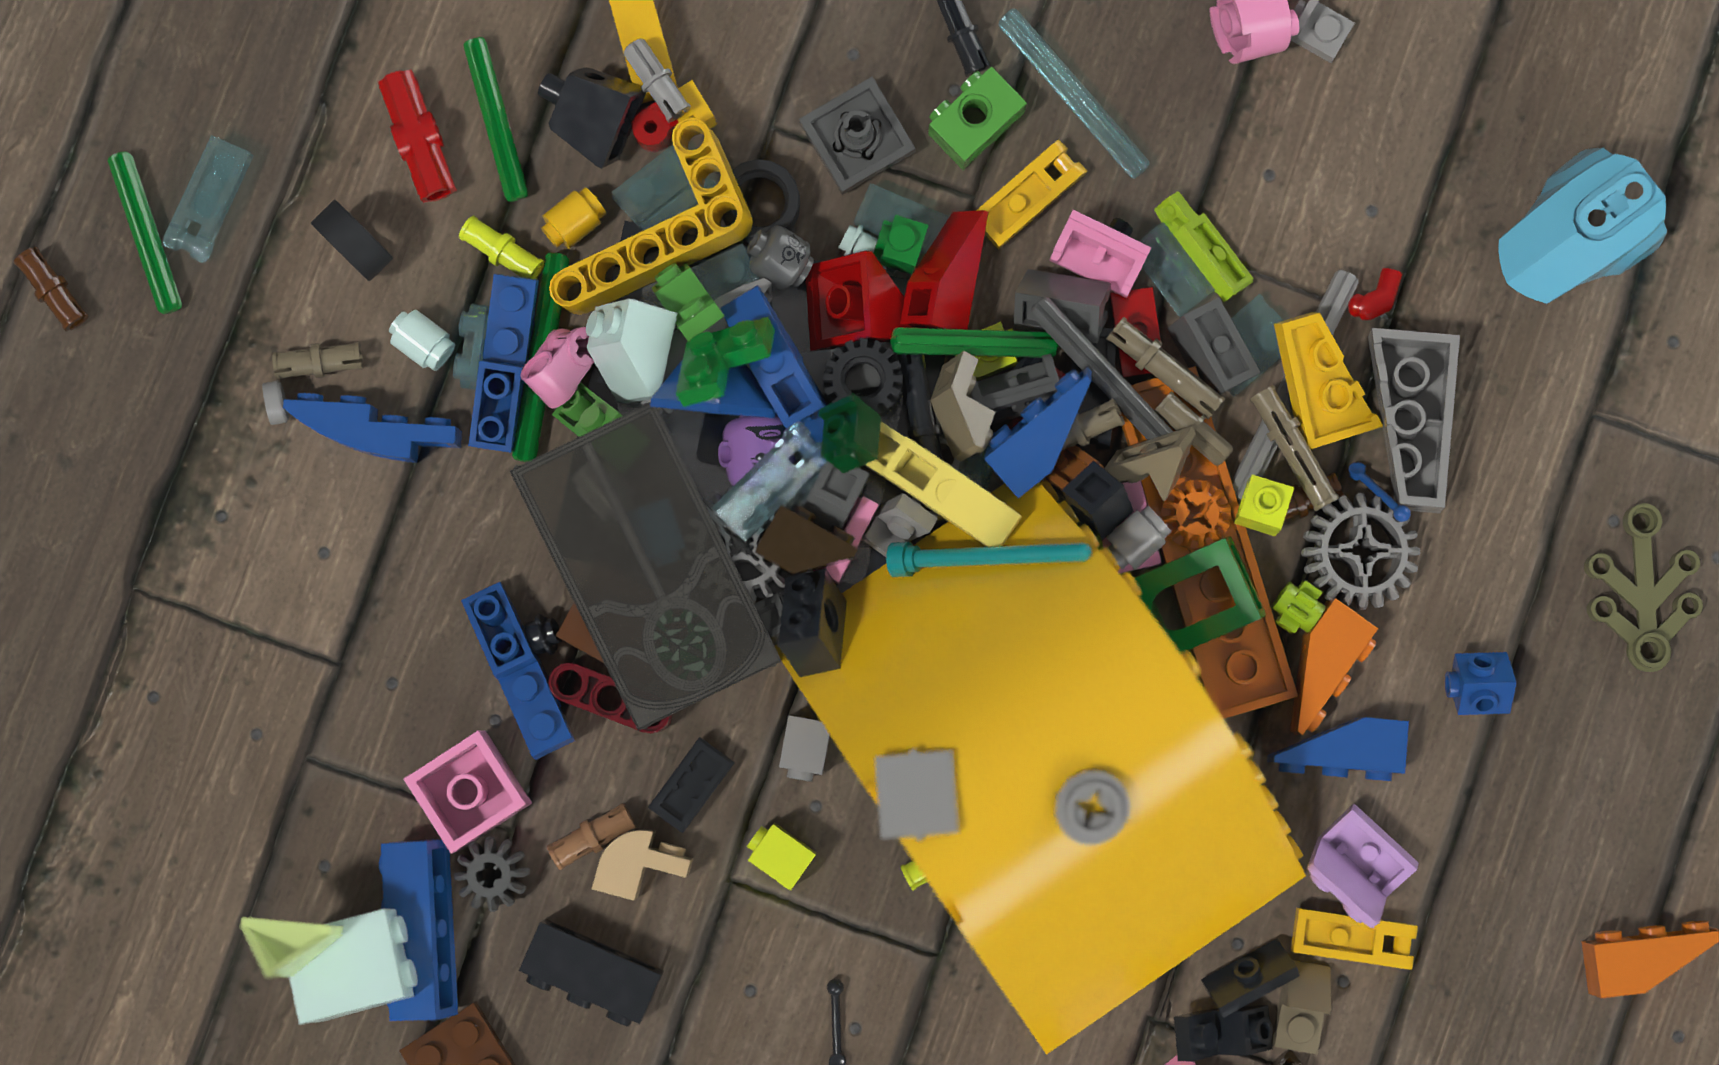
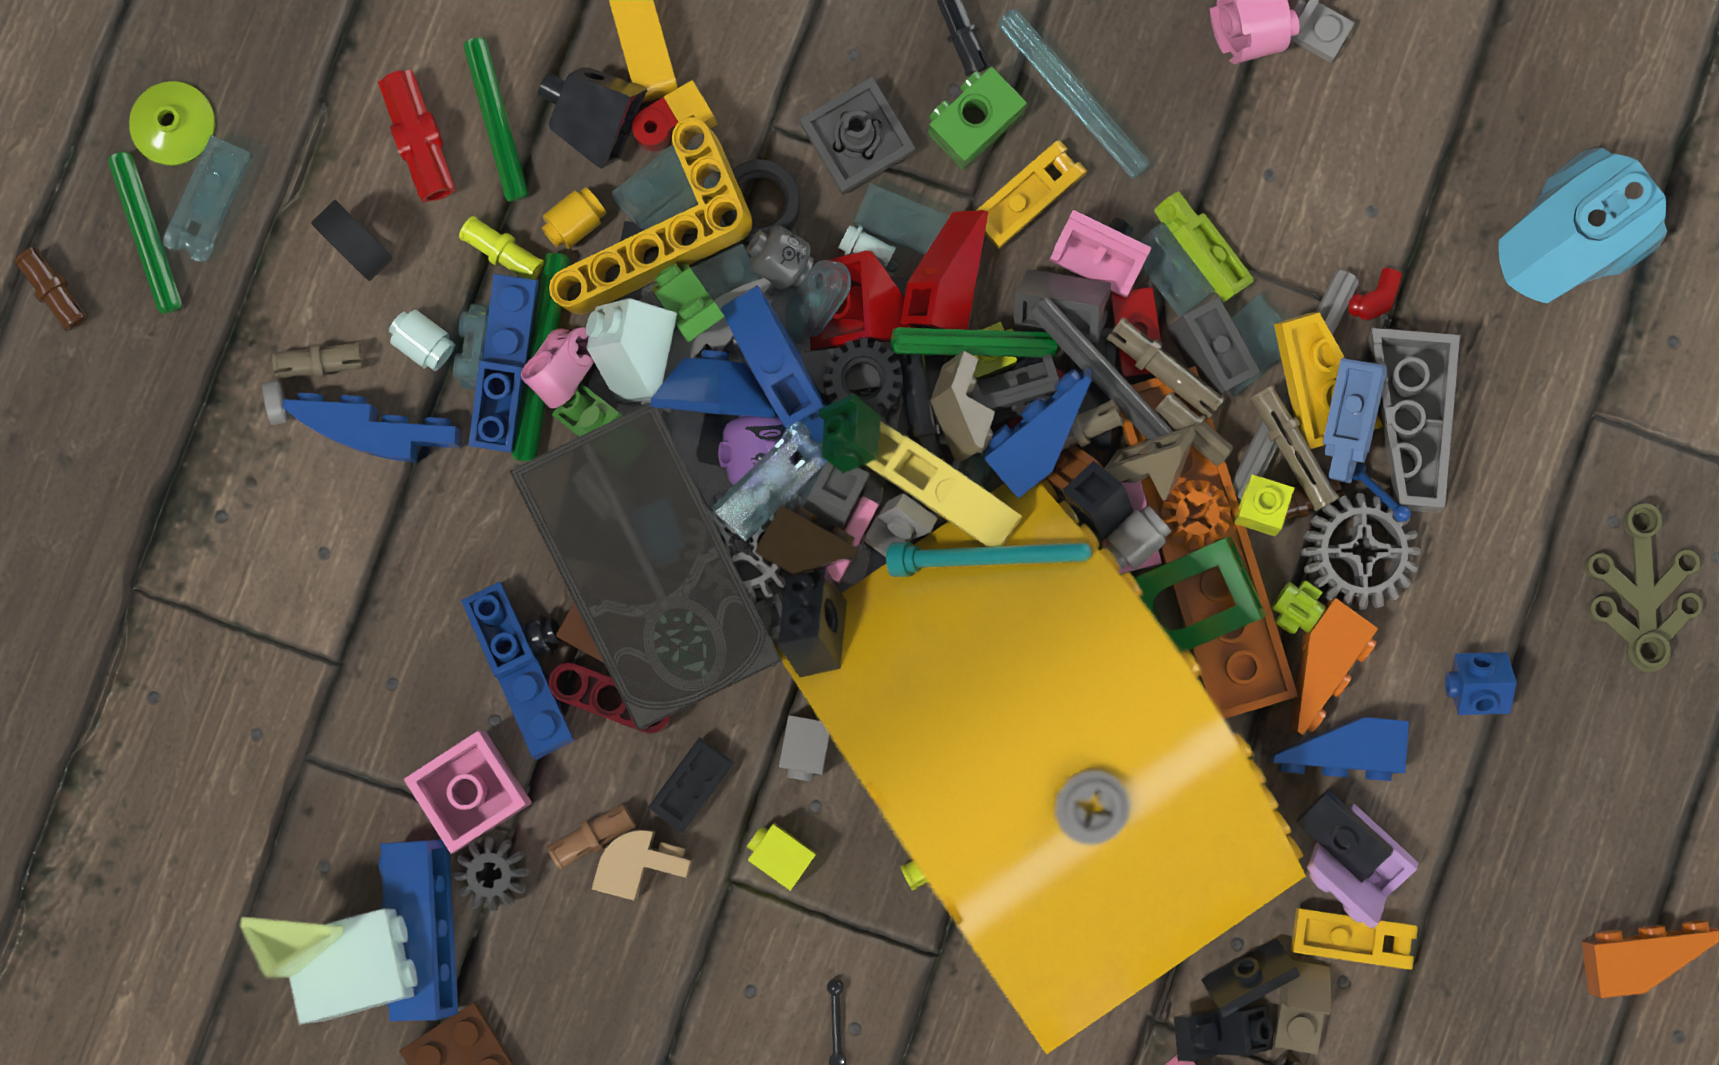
black brick [519,919,664,1026] -> none
light grey axle [624,38,691,122] -> none
green plate [676,317,775,407] -> none
green brick [873,214,929,275] -> none
light grey piece [875,749,959,841] -> none
none -> lime dish [129,81,215,166]
none -> clear light blue plate [785,260,851,338]
none -> black plate [1296,789,1393,882]
none -> medium blue hinge [1323,358,1387,483]

